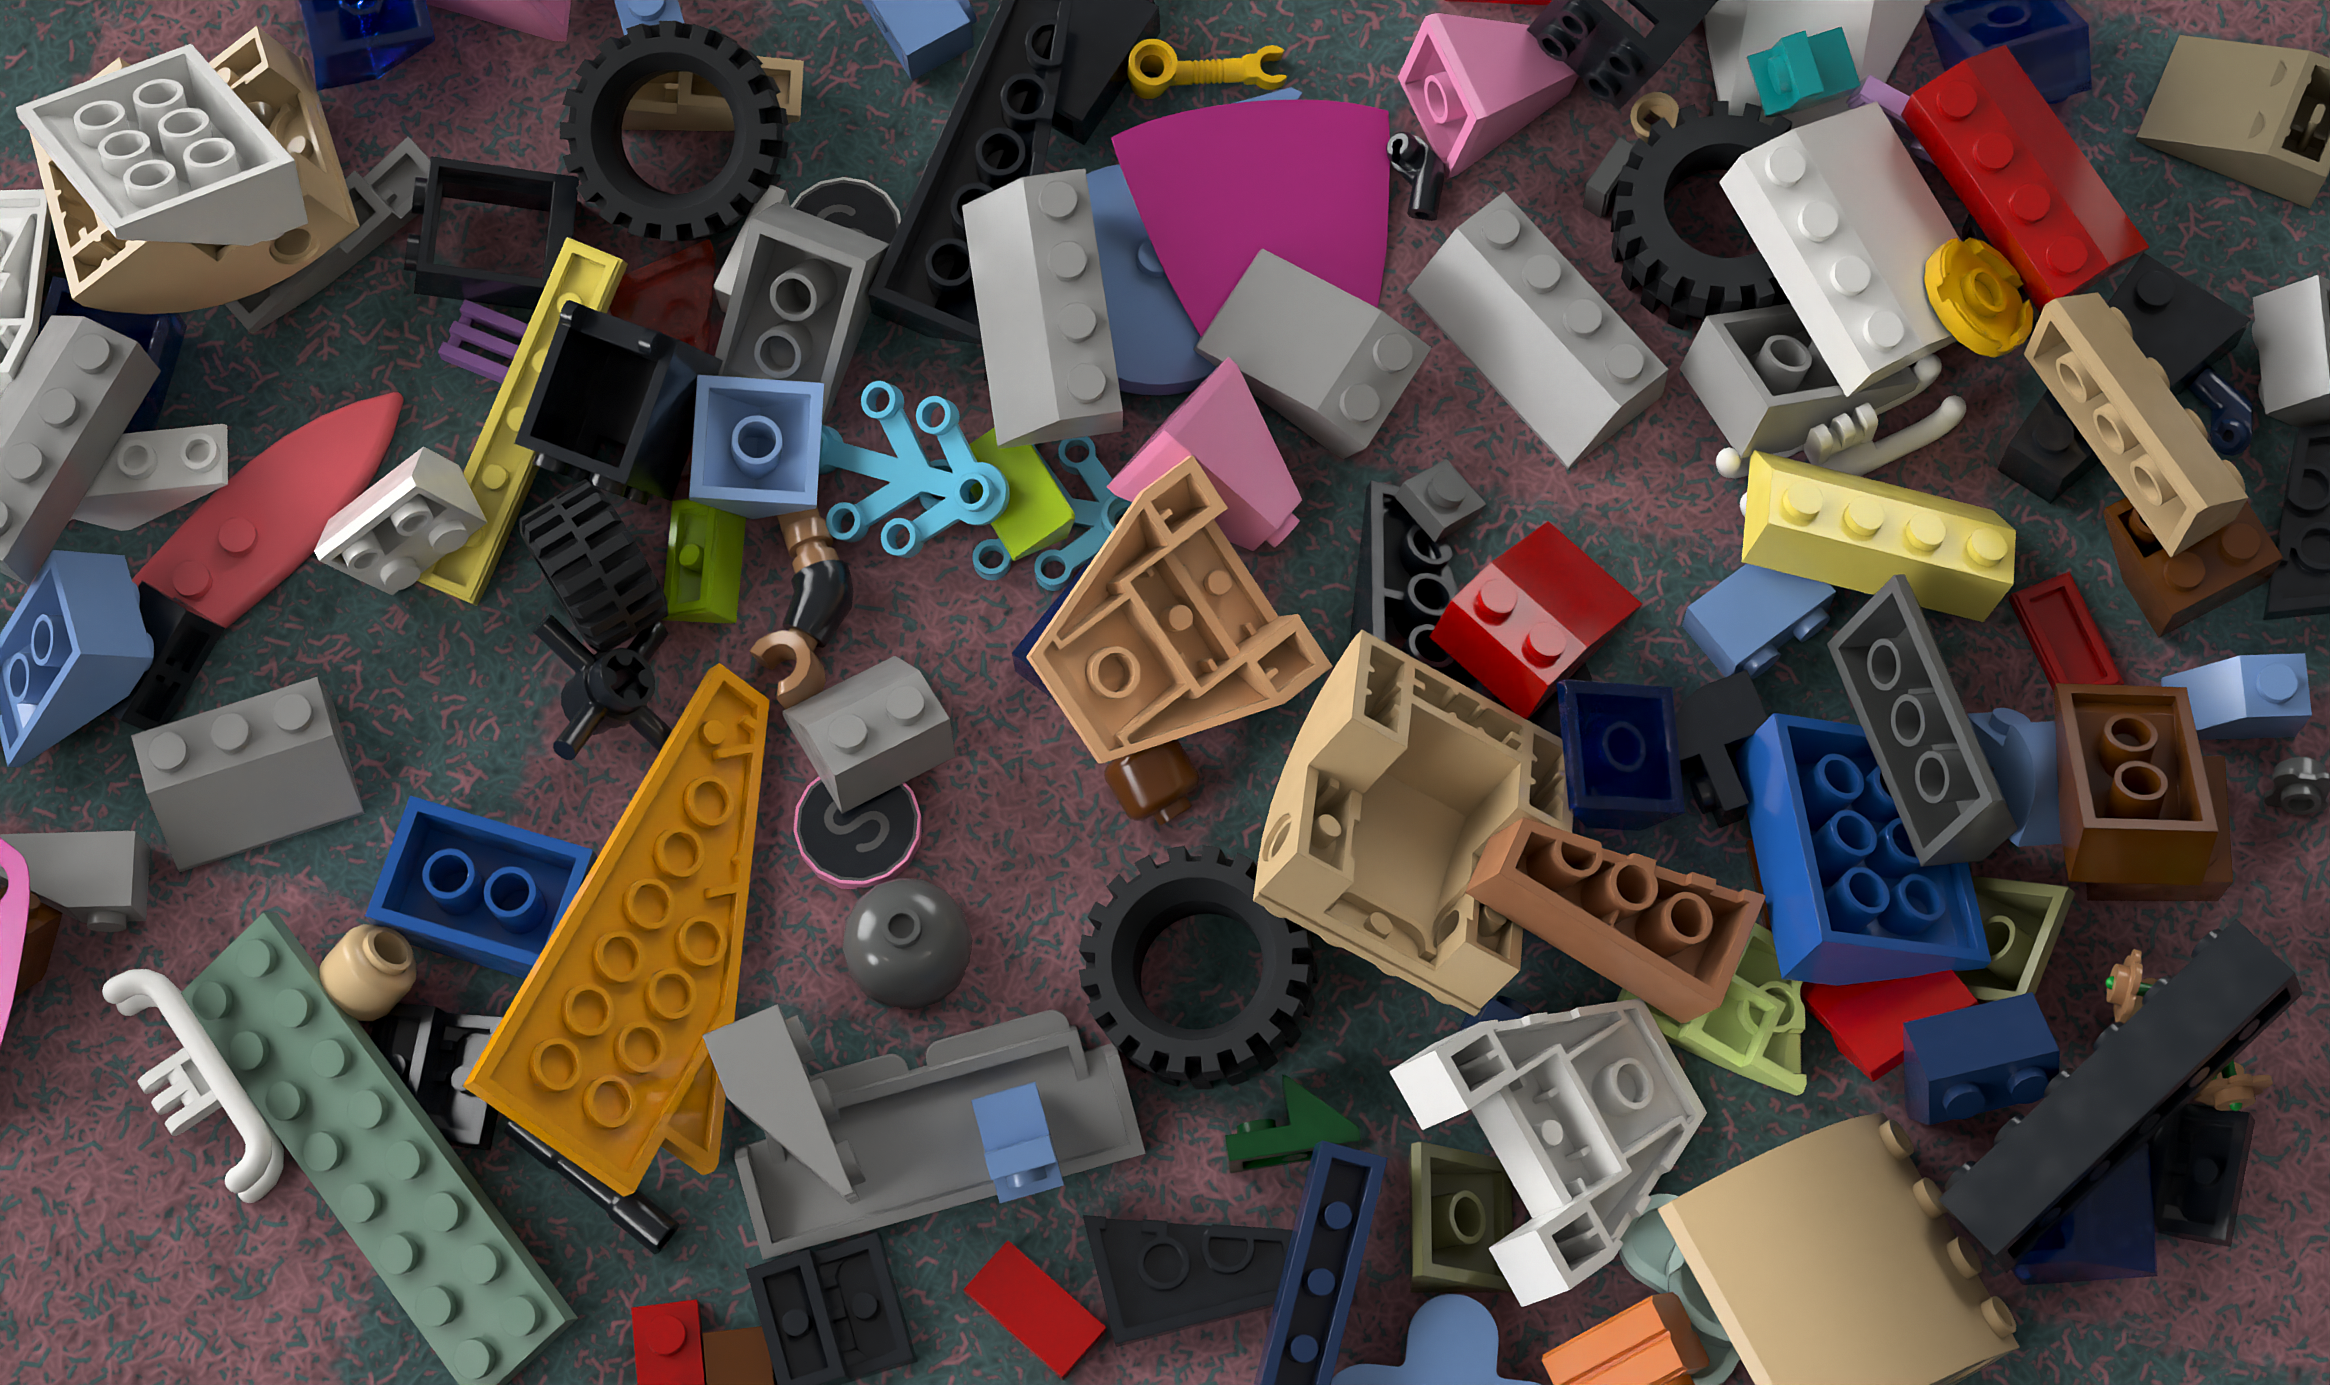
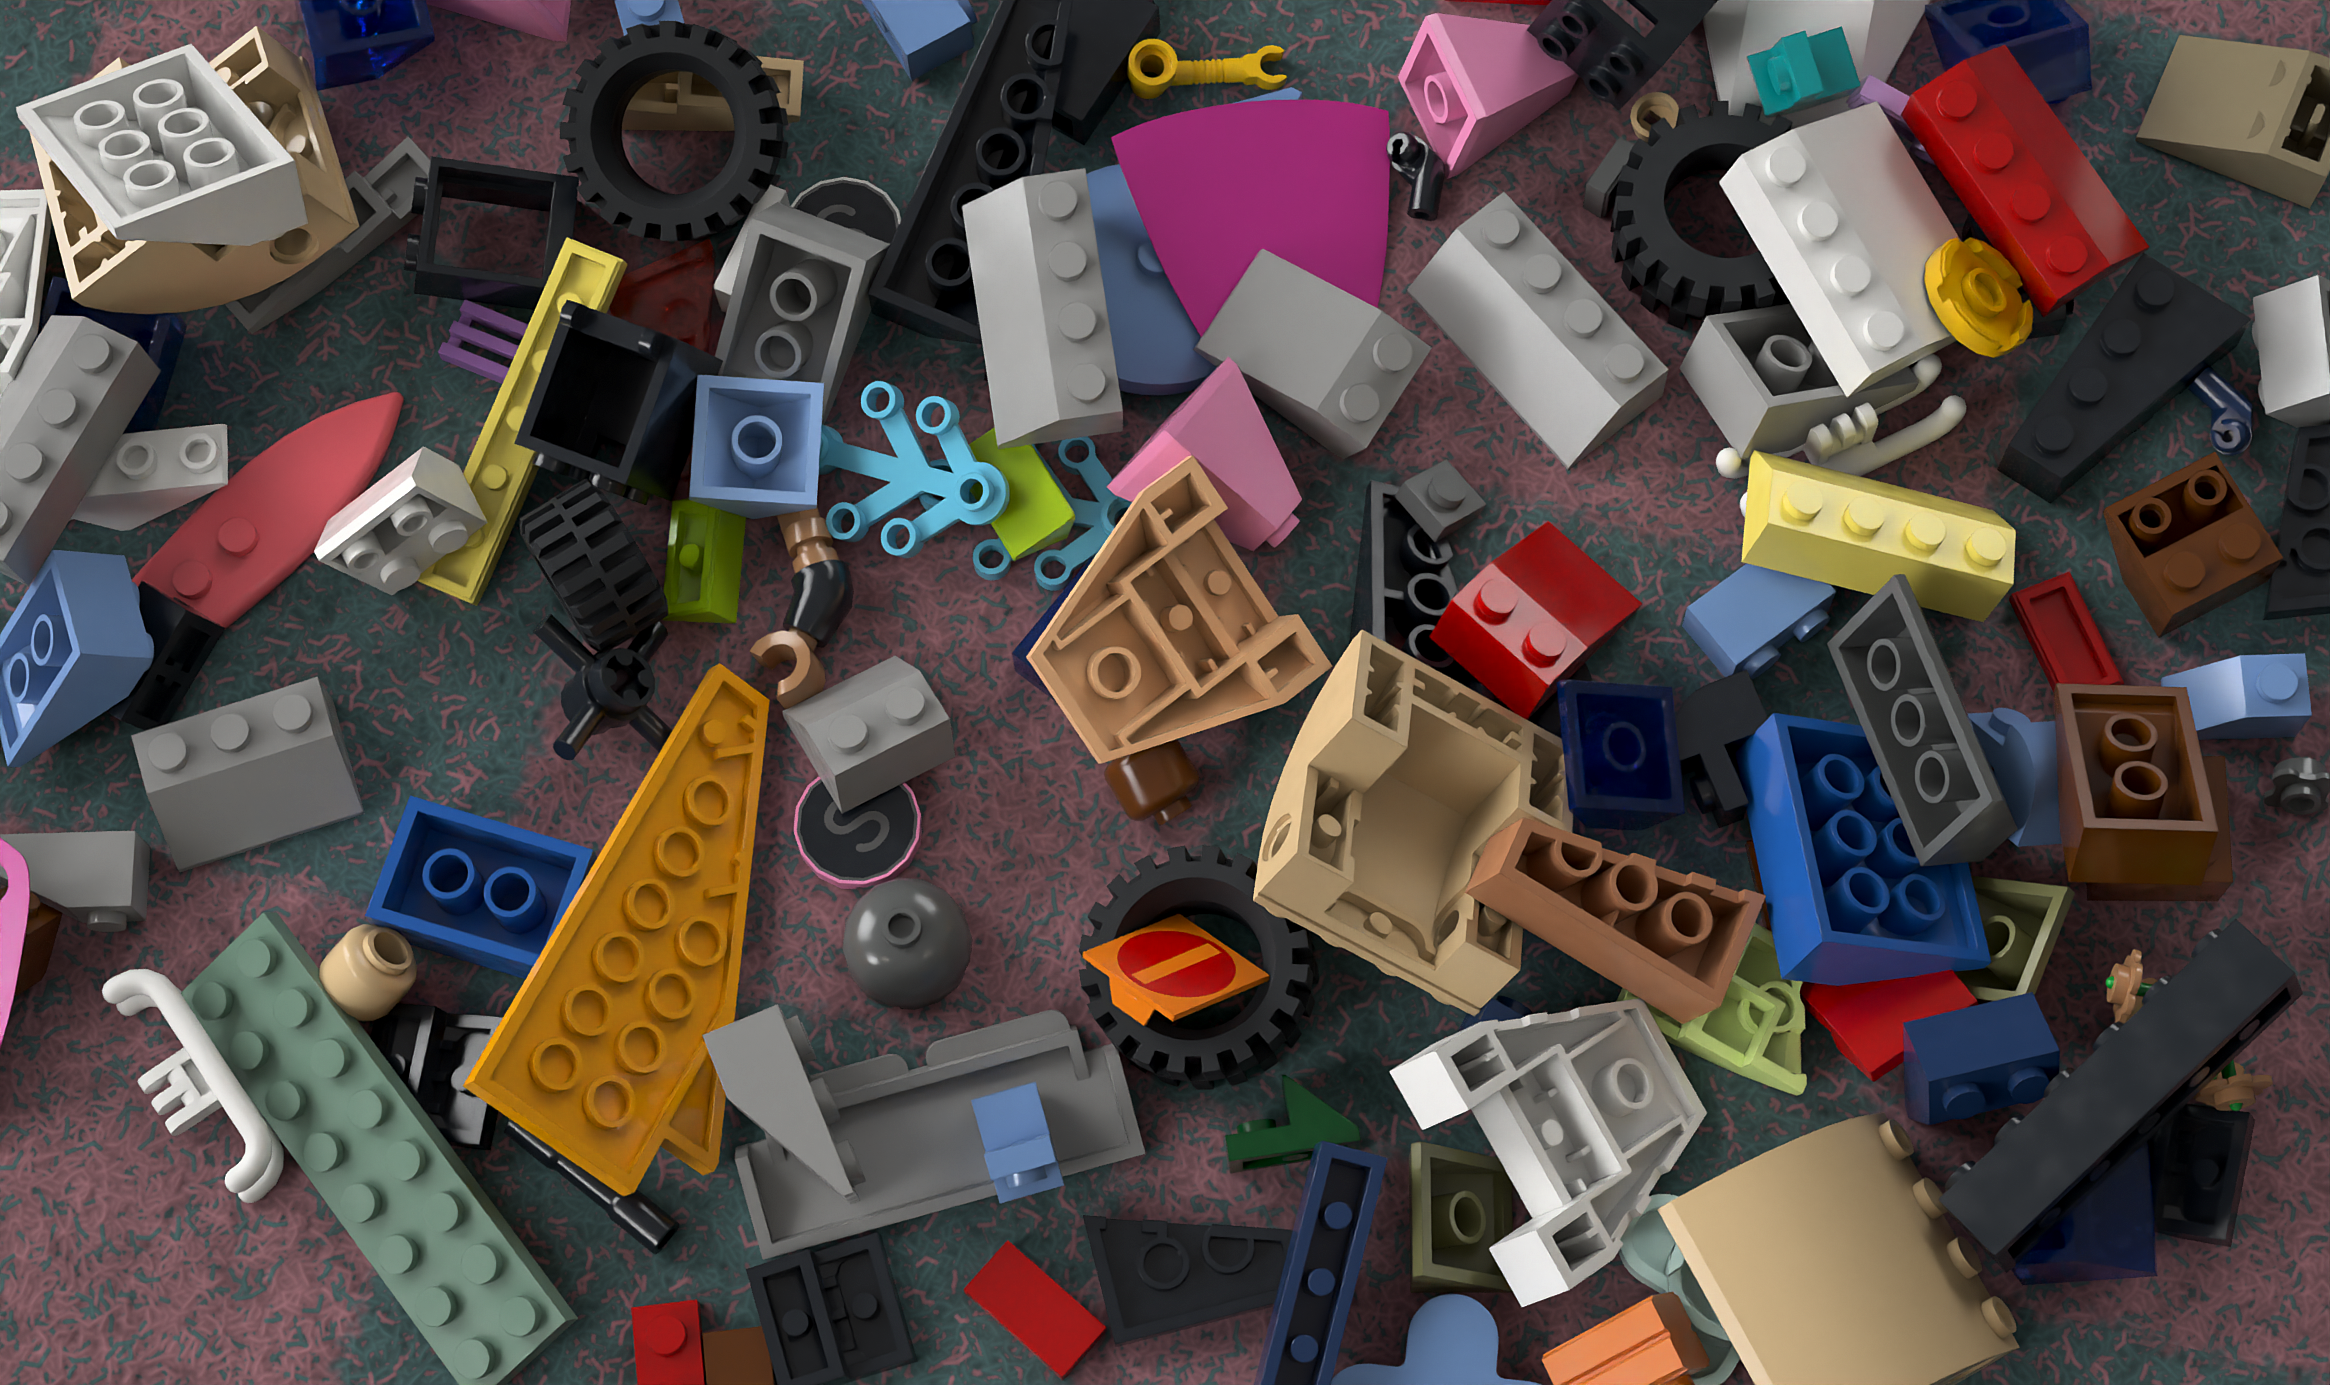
tan slope [2024,292,2249,558] -> none
none -> piece [1082,914,1270,1026]

